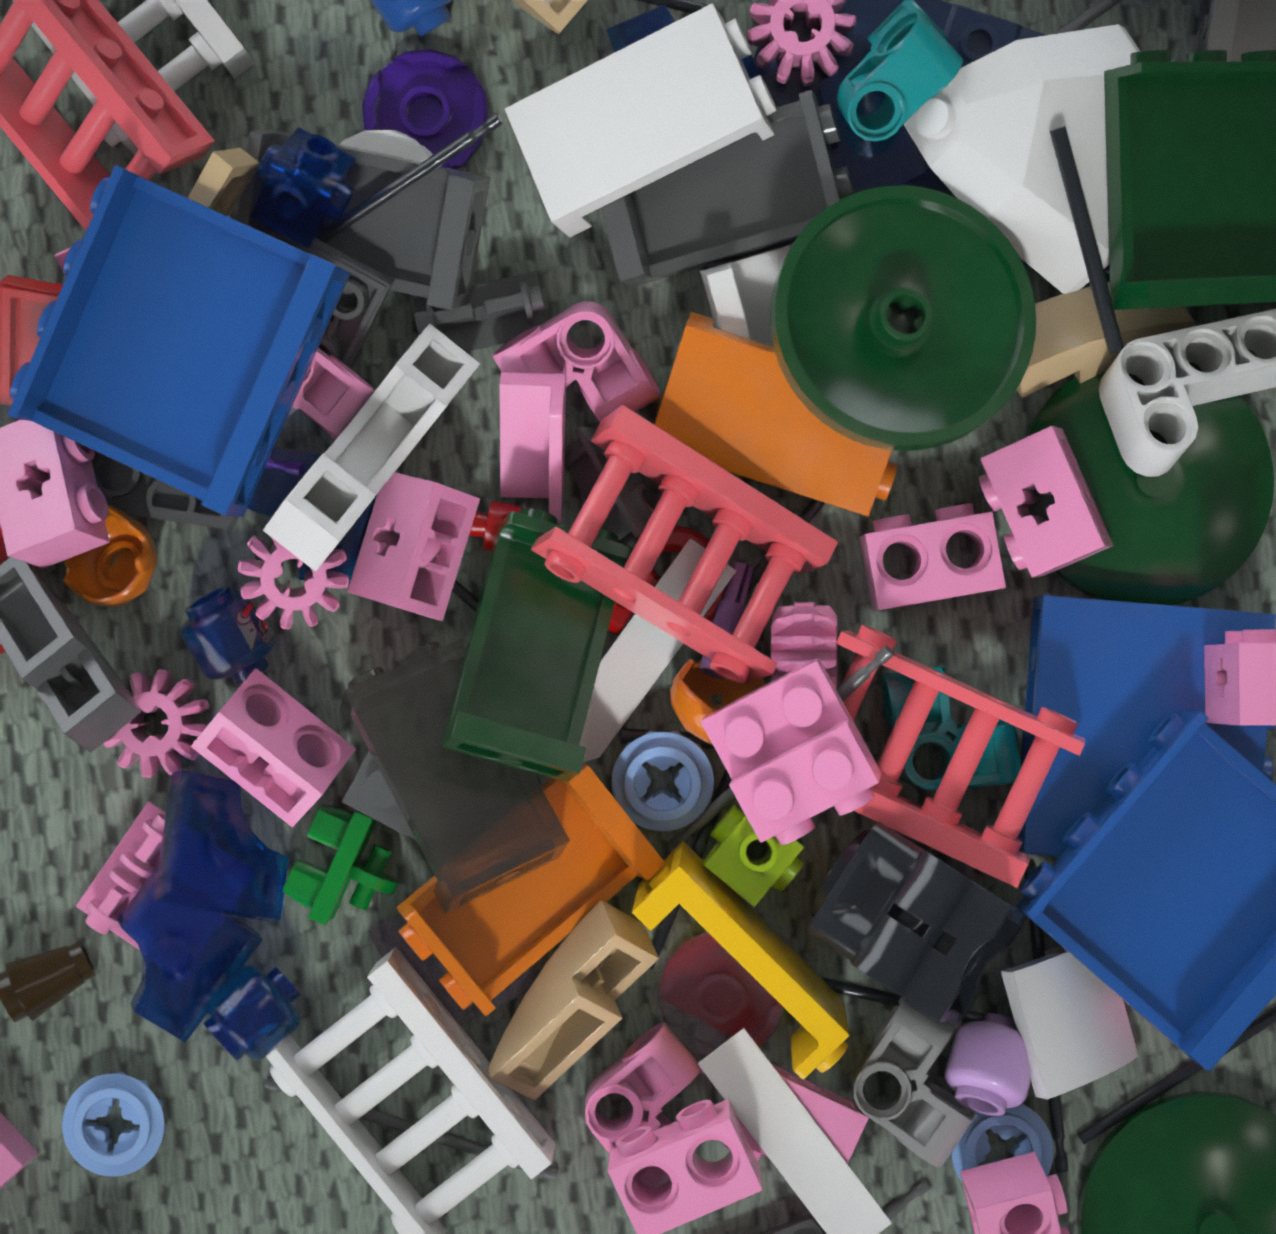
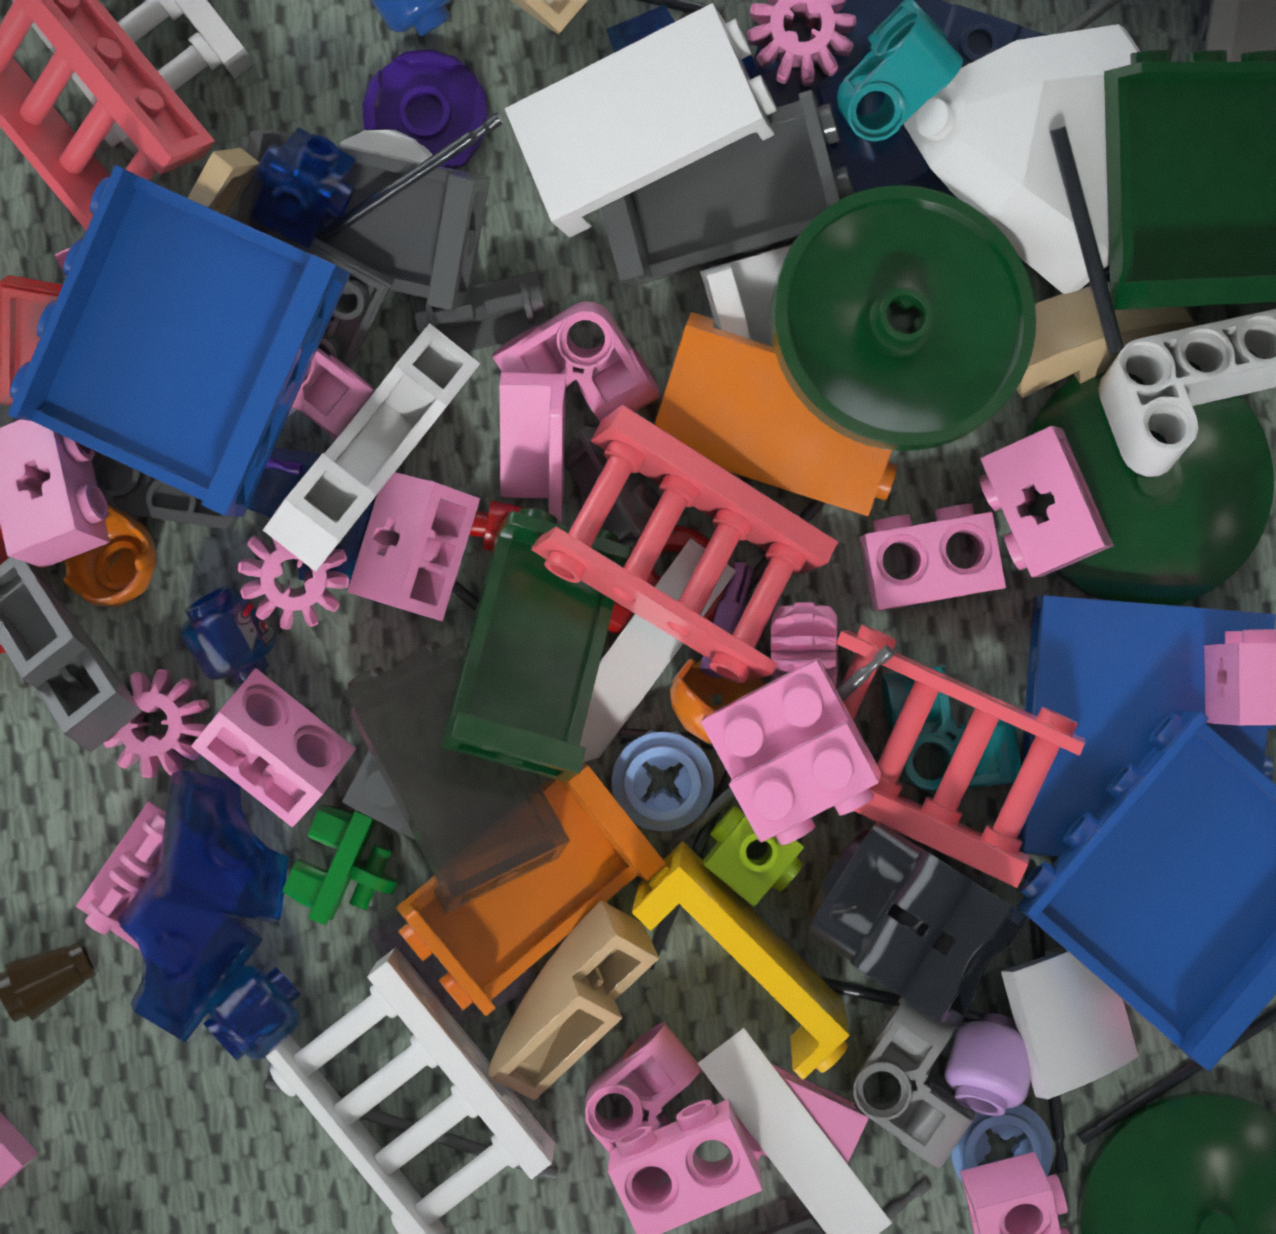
light blue gear [62,1071,167,1177] -> none
tile [658,932,784,1057] -> none

